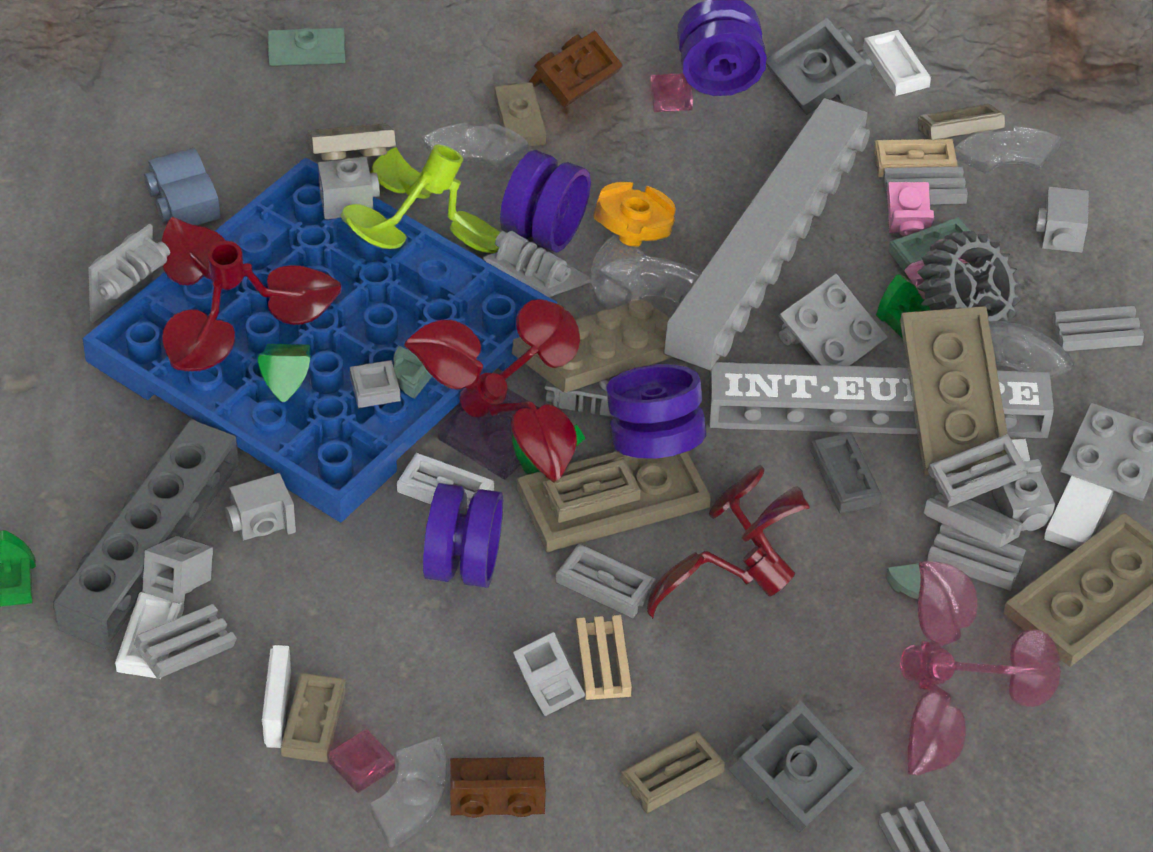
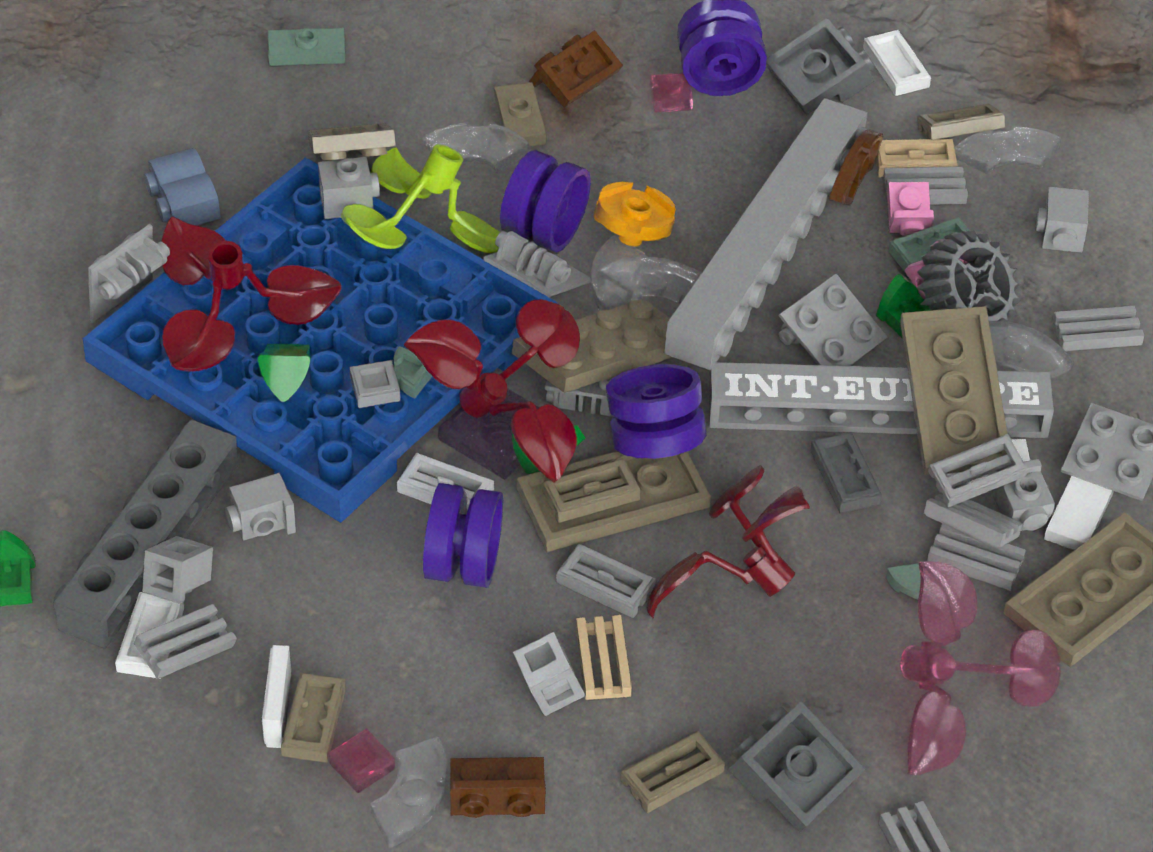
none -> reddish brown tile [829,129,884,206]

